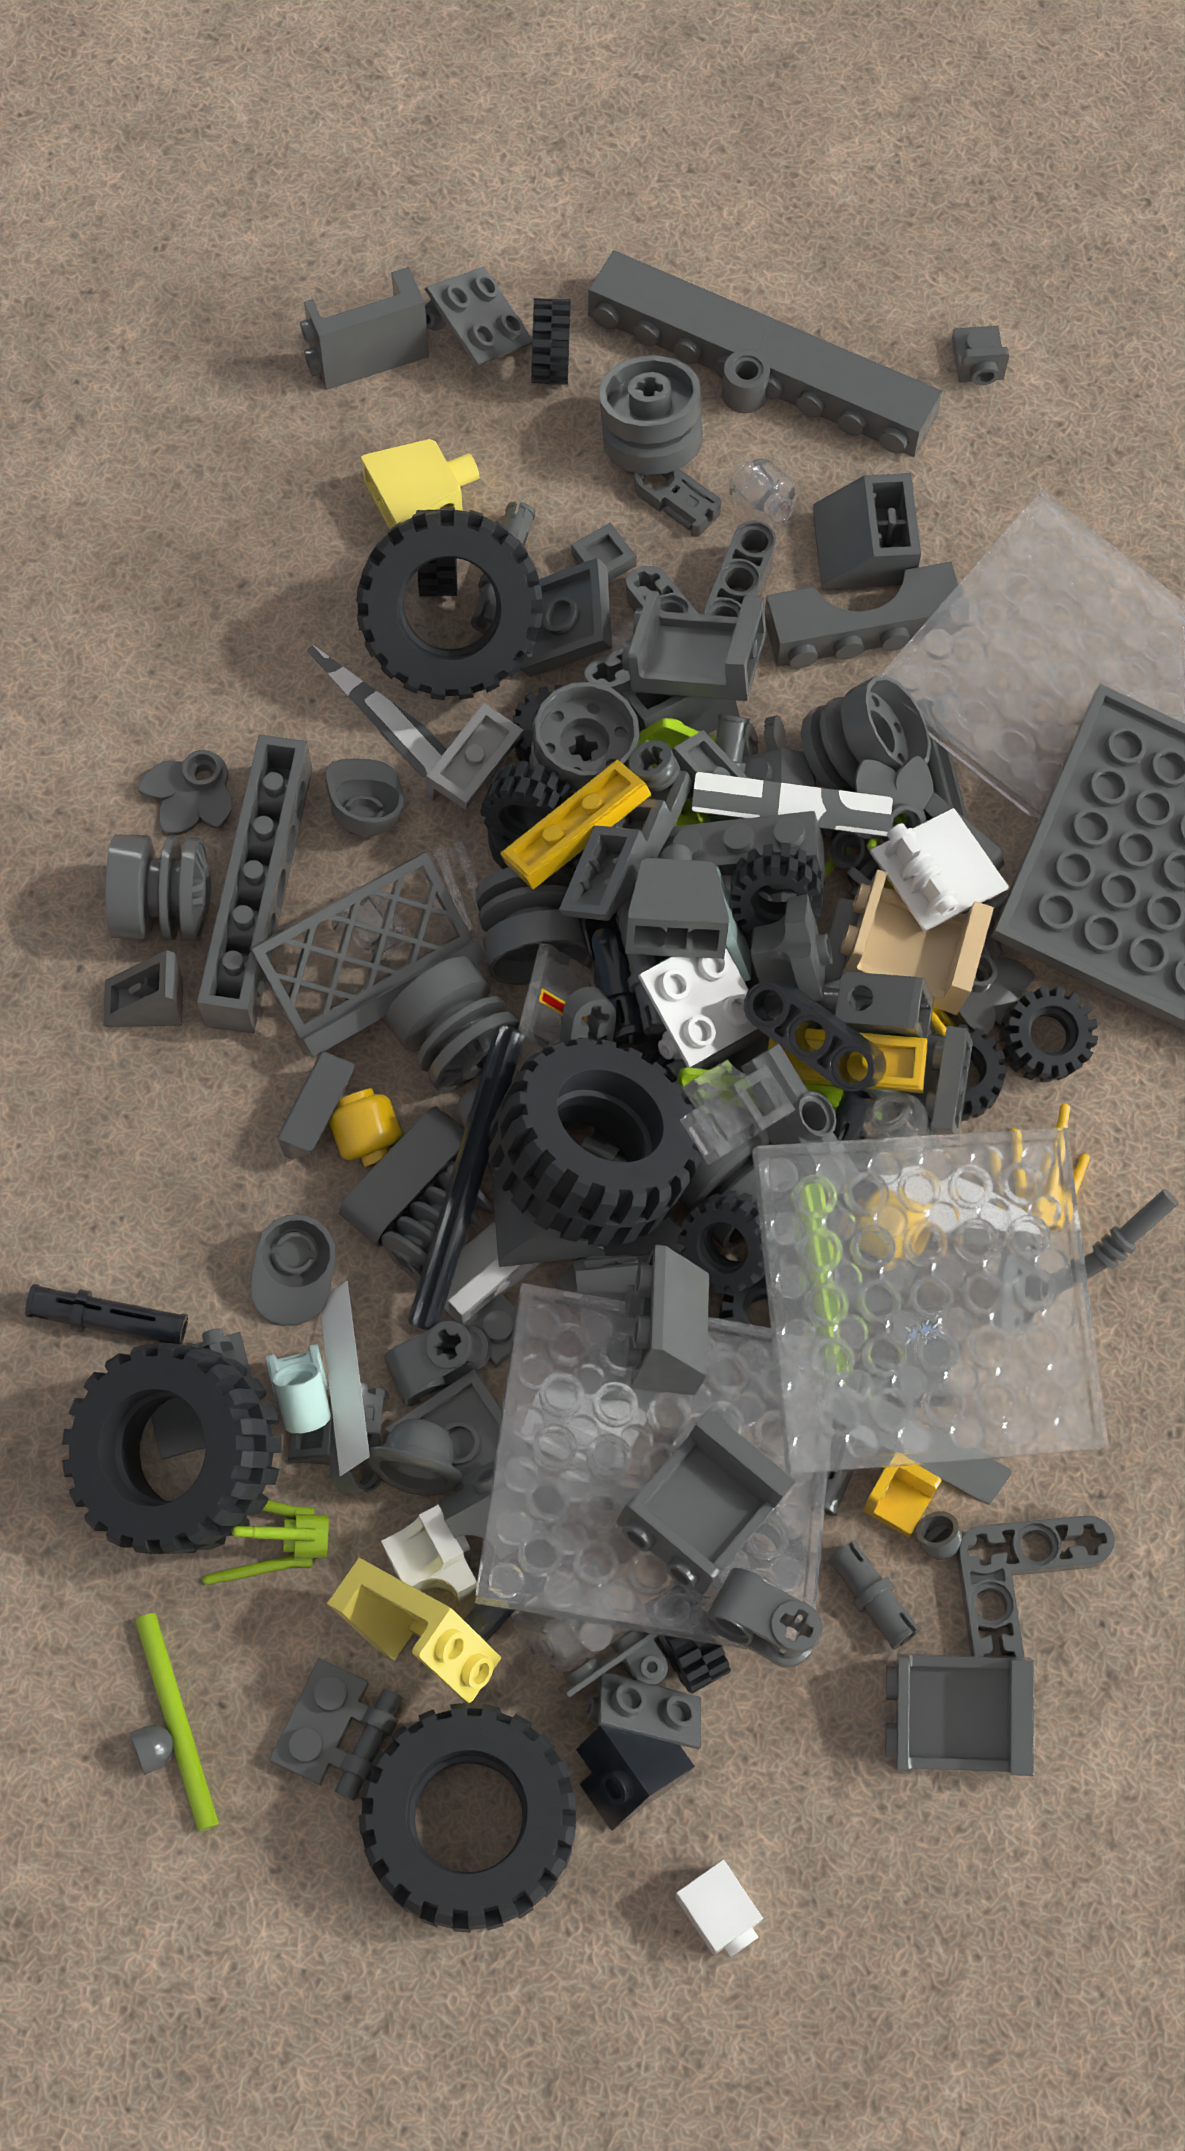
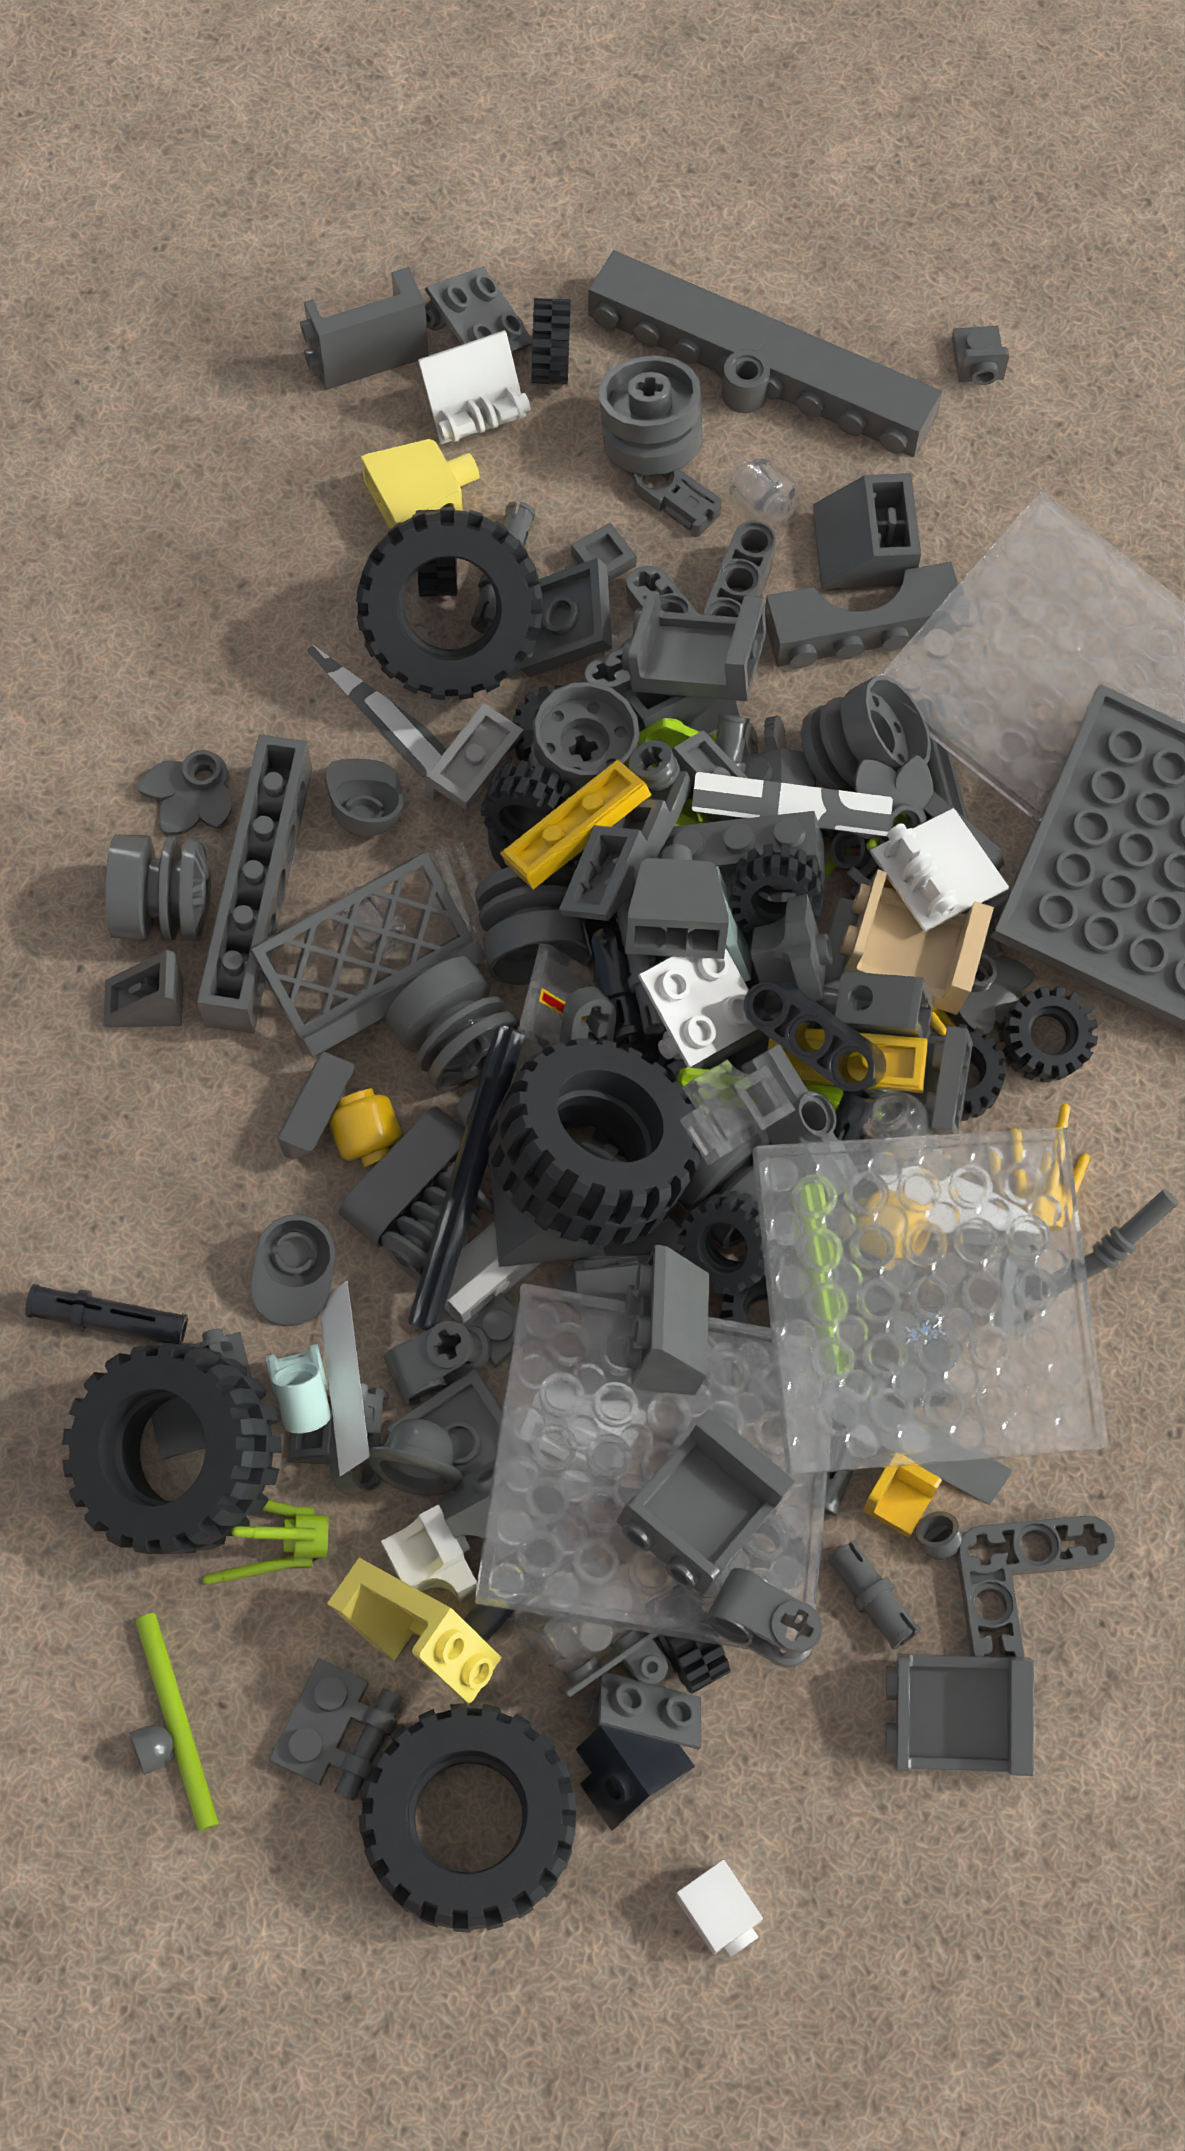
none -> white hinge [418,330,531,444]

